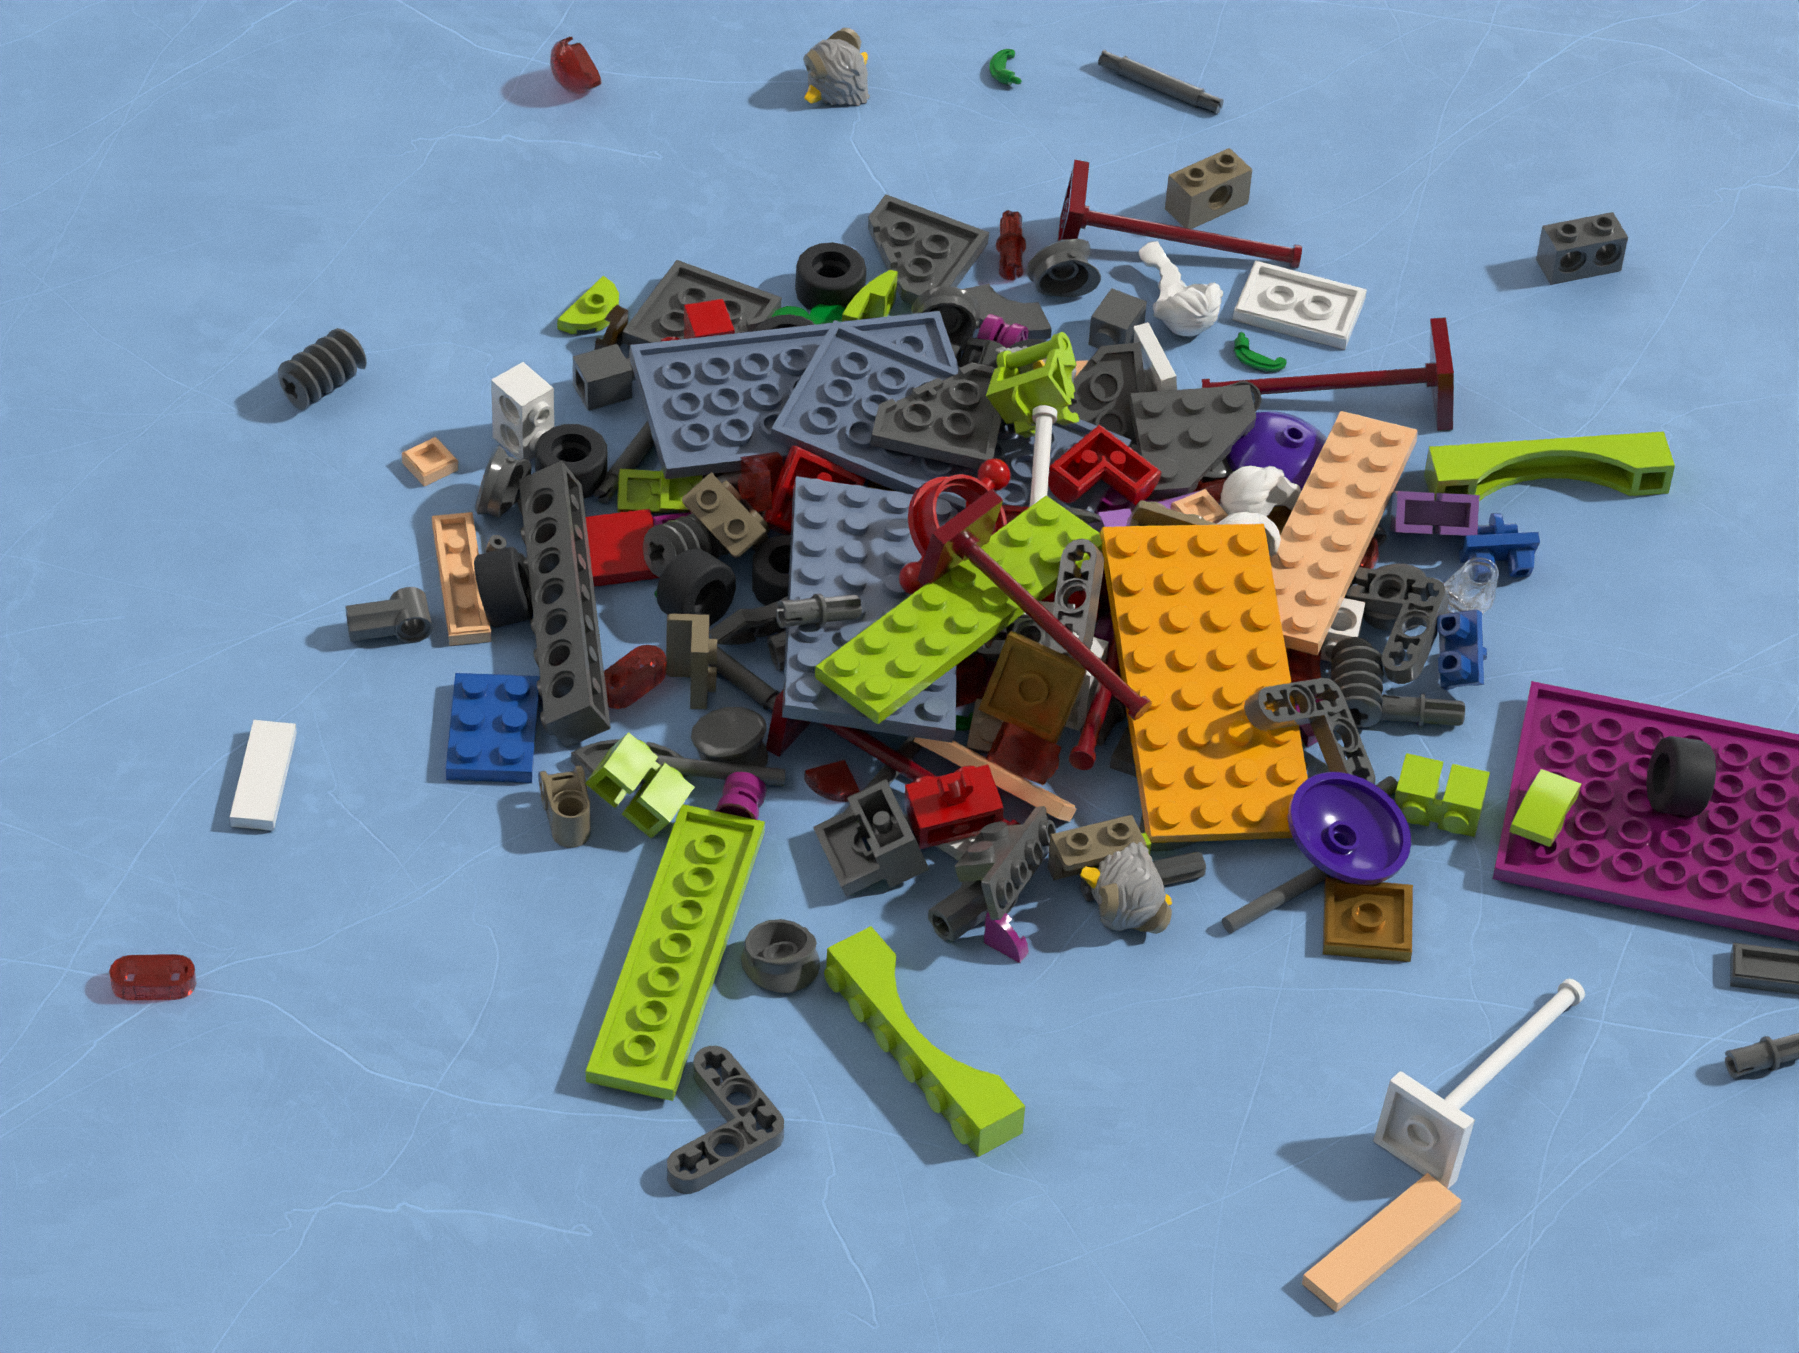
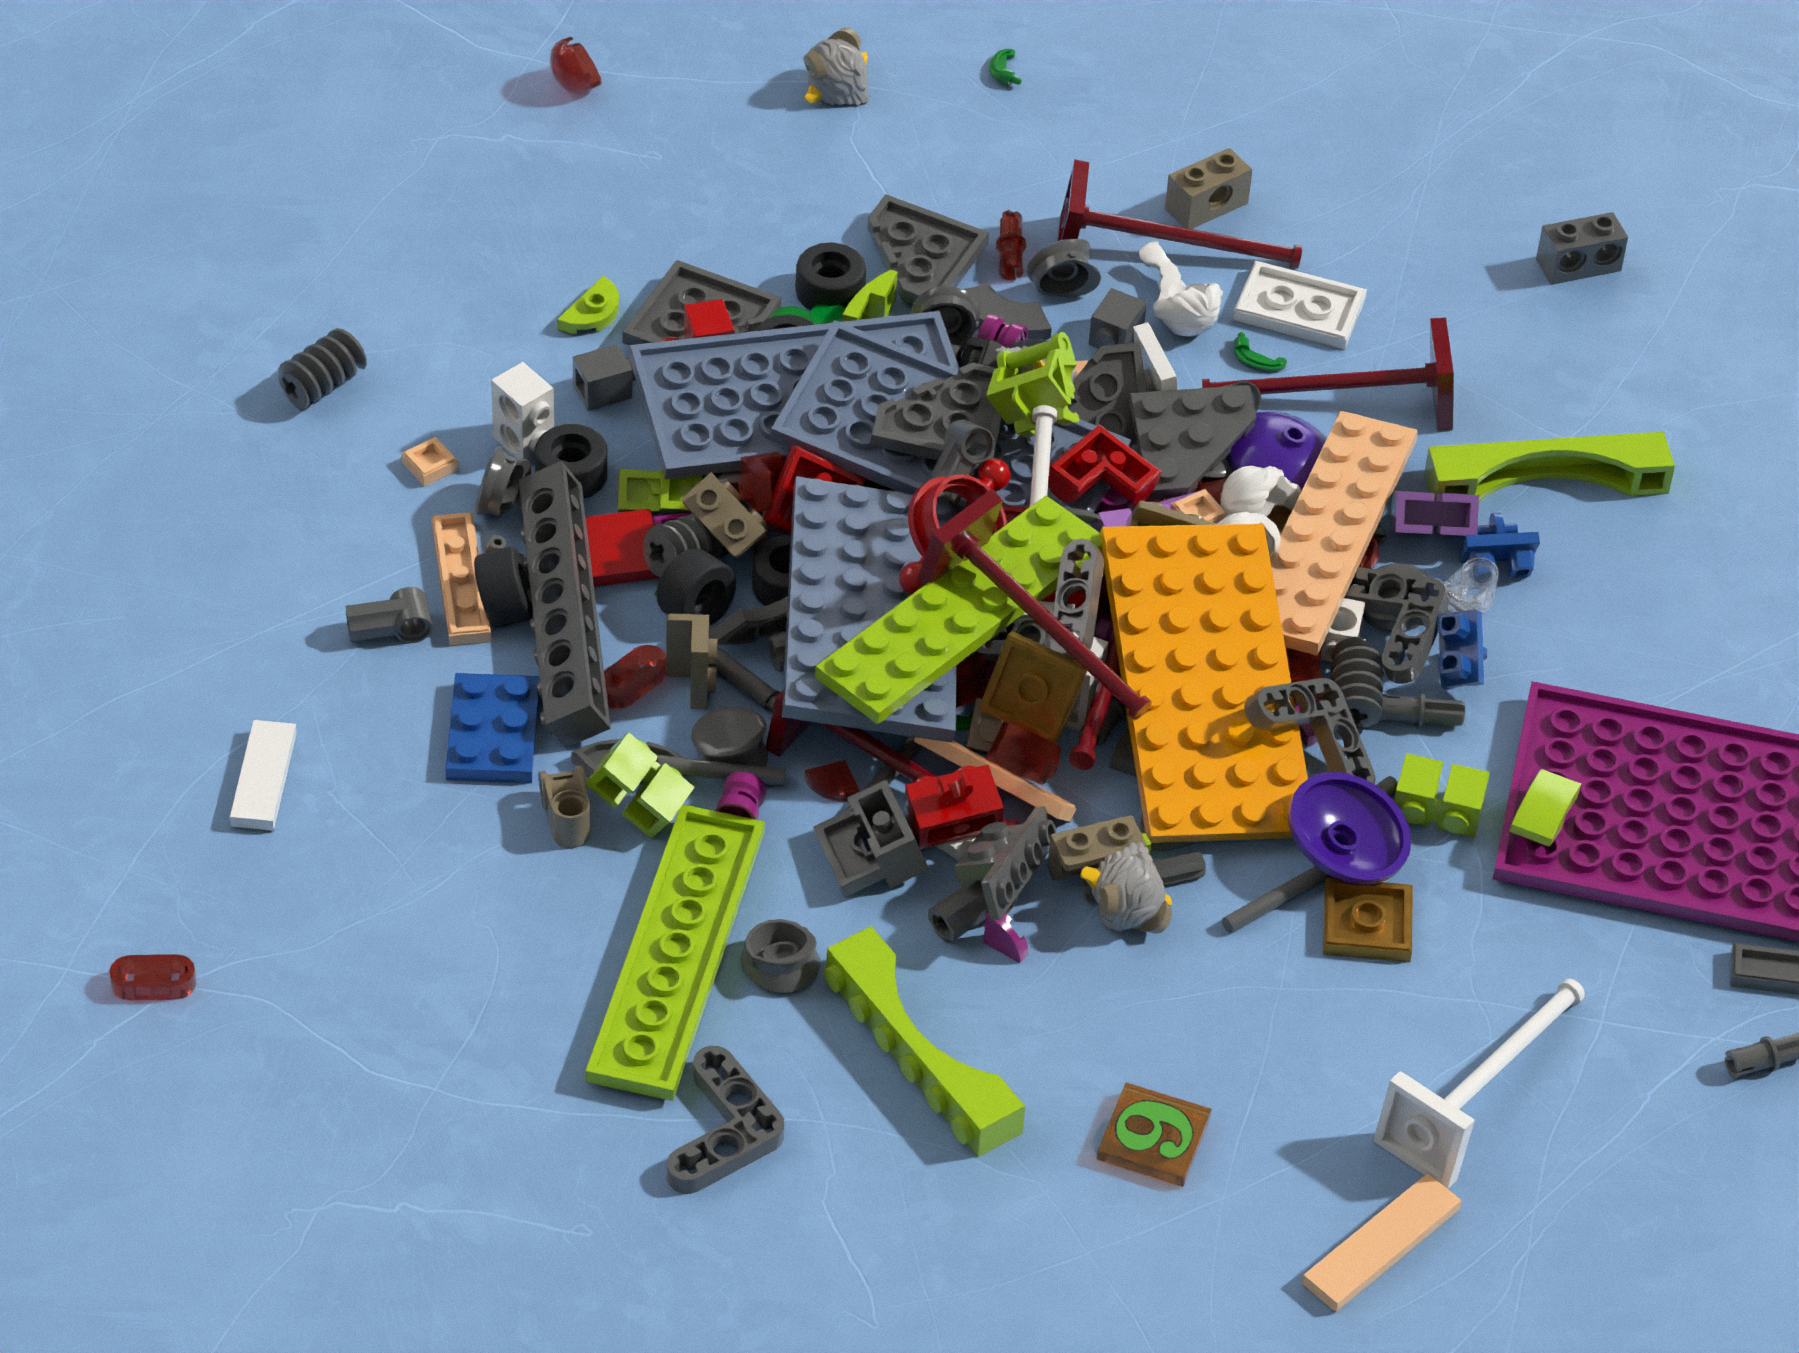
dark brown tile [594,305,628,350] -> none
dark grey piece [594,420,655,503] -> none
dark grey axle [776,594,862,628] -> none
dark grey piece [1098,50,1224,114] -> none
black tyre [1646,736,1716,817] -> none
none -> dark grey piece [927,420,995,505]
none -> clear orange tile [1096,1082,1212,1187]

